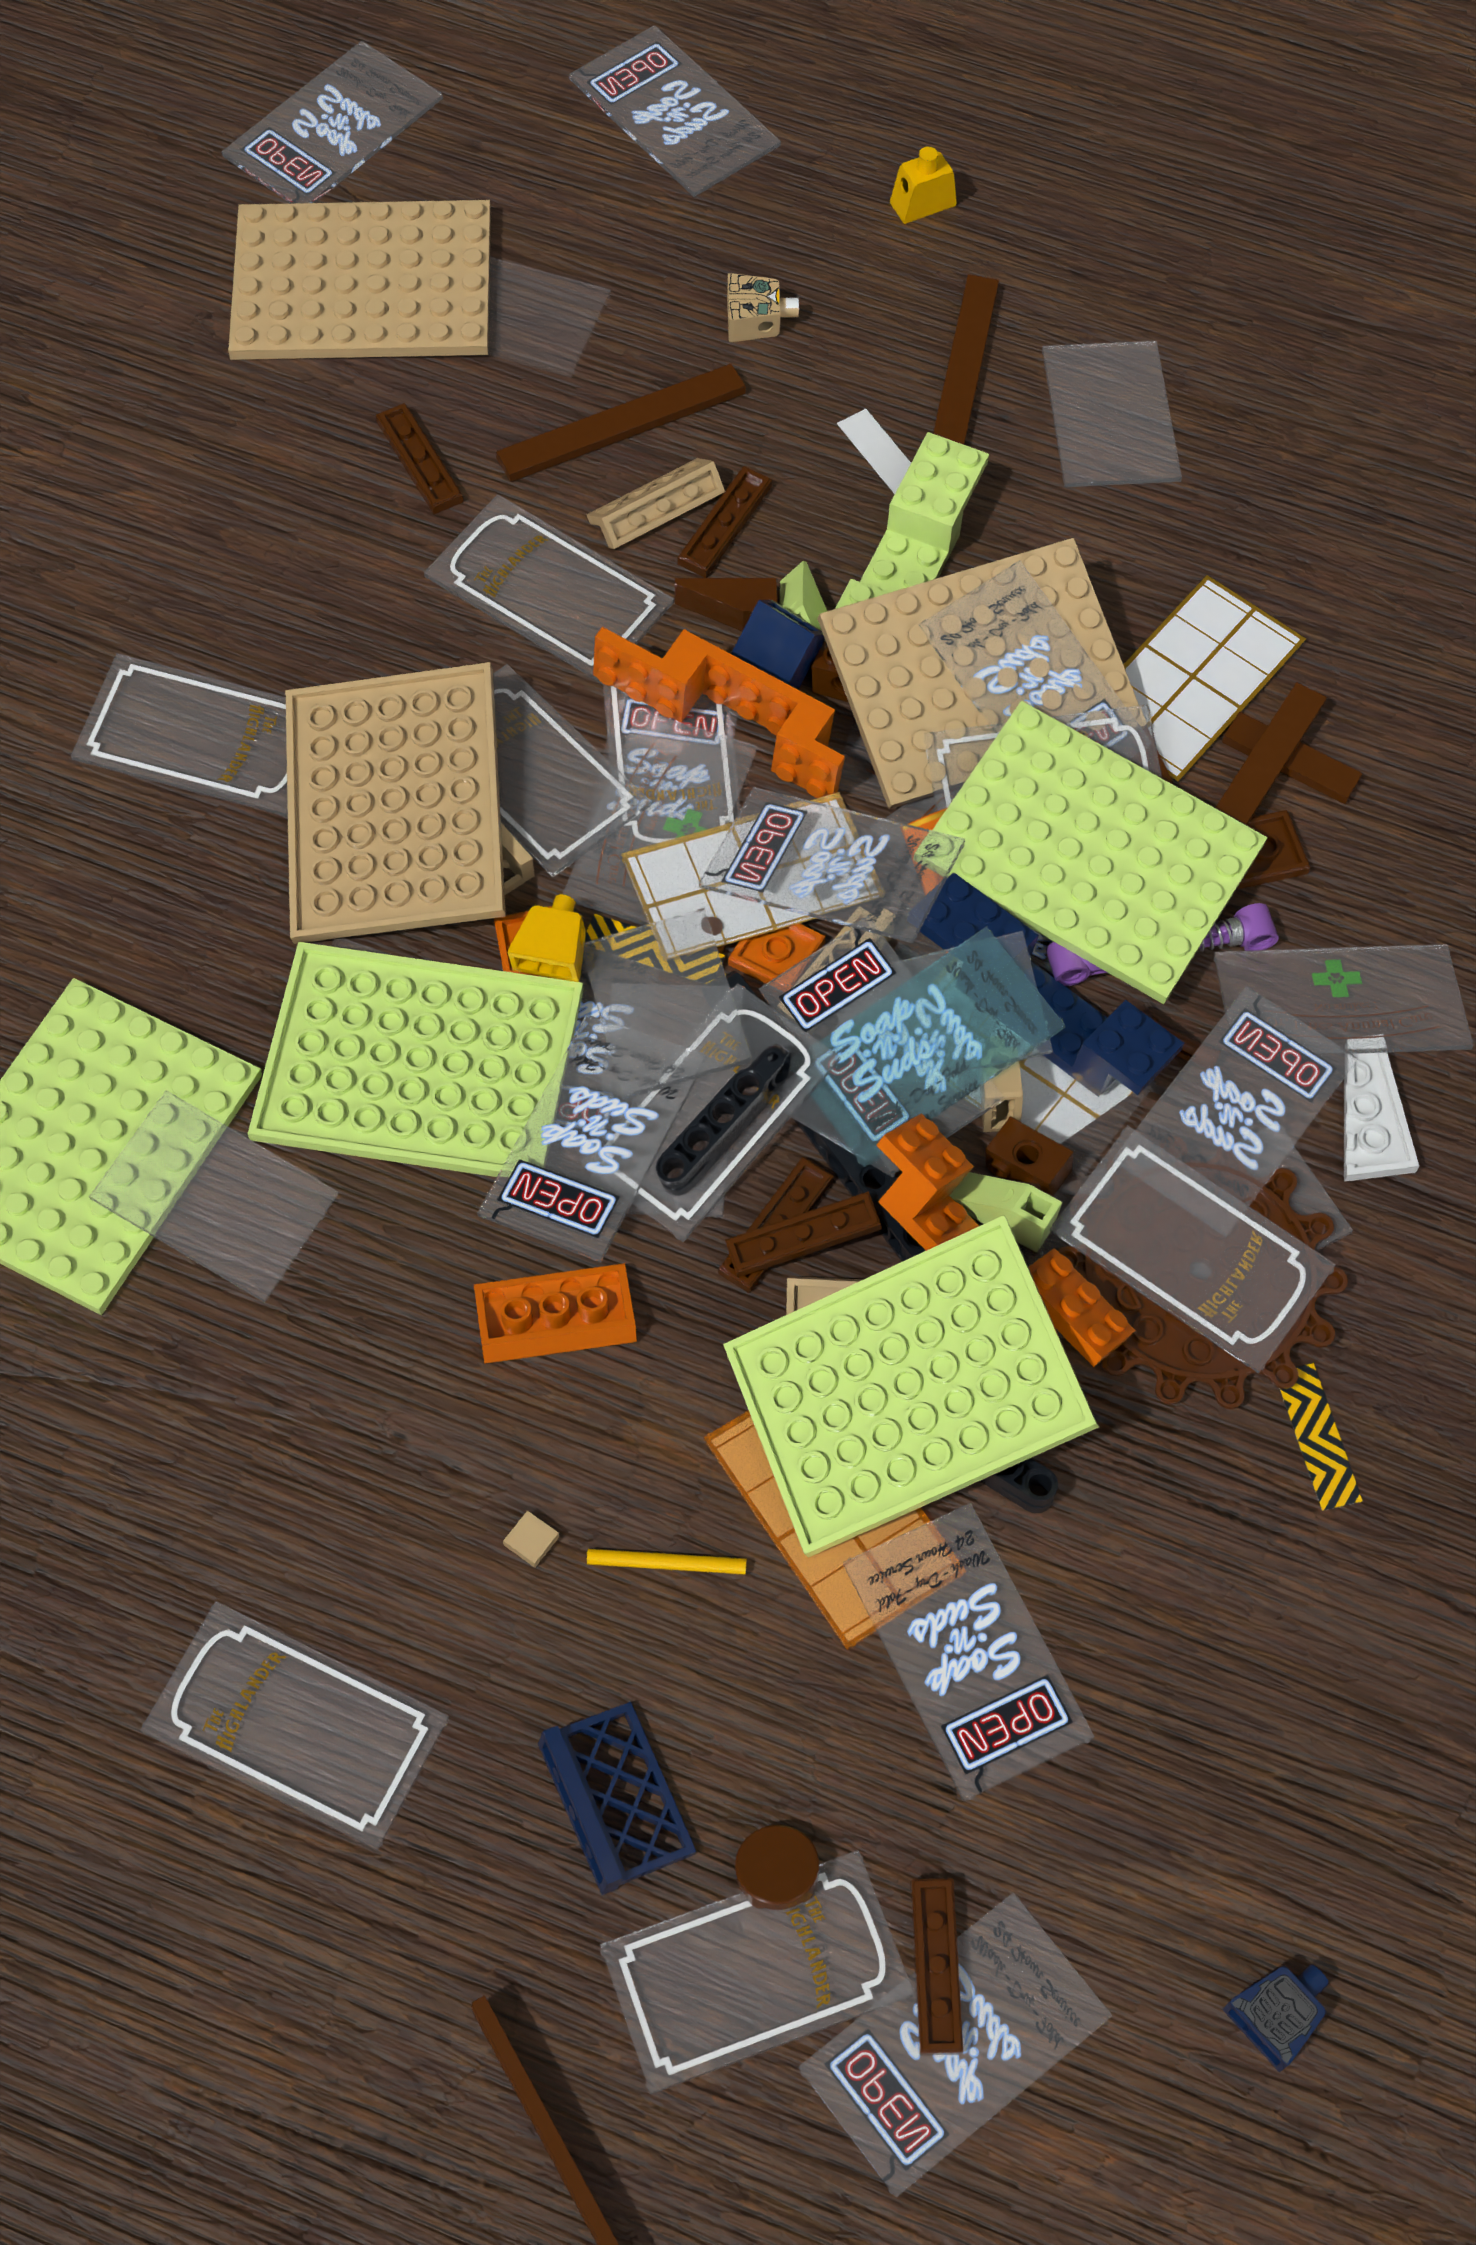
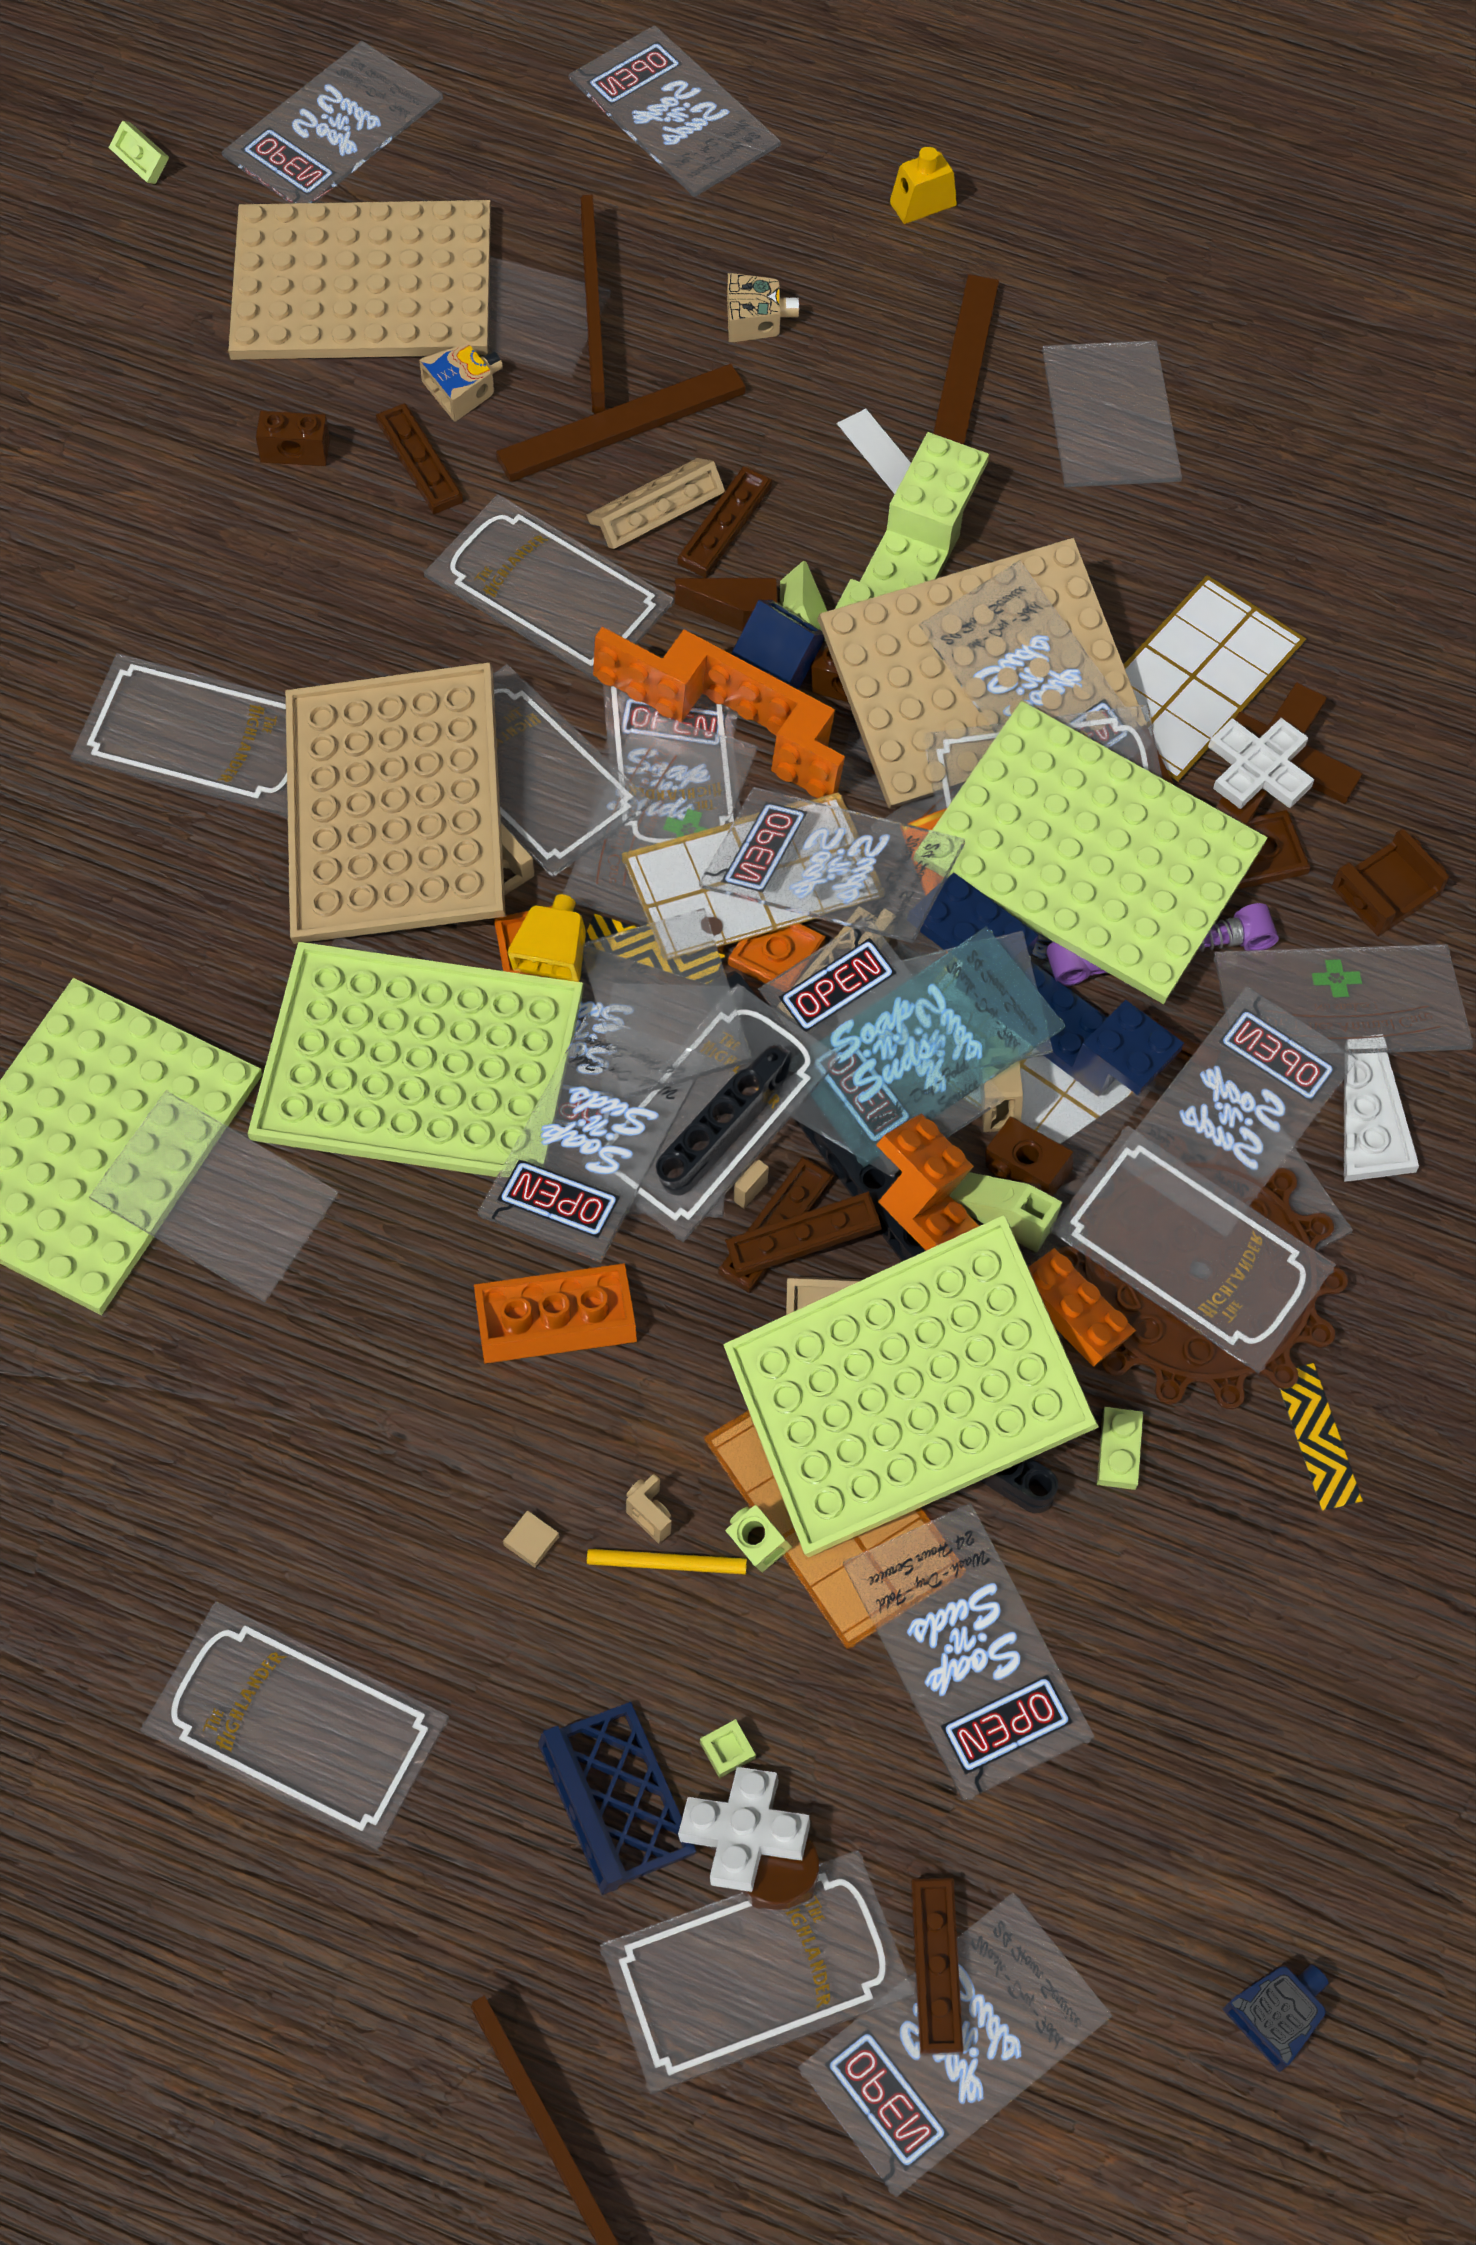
none -> yellowish green plate [108,120,169,184]
none -> reddish brown brick [256,411,330,466]
none -> tan torso [419,344,503,422]
none -> reddish brown tile [580,195,605,414]
none -> tan bracket [626,1474,672,1545]
none -> white plate [678,1767,810,1892]
none -> yellowish green plate [700,1719,756,1778]
none -> yellowish green brick [725,1504,792,1573]
none -> tan tile [734,1159,769,1209]
none -> yellowish green plate [1097,1407,1143,1490]
none -> white plate [1208,718,1314,809]
none -> reddish brown panel [1332,828,1449,937]

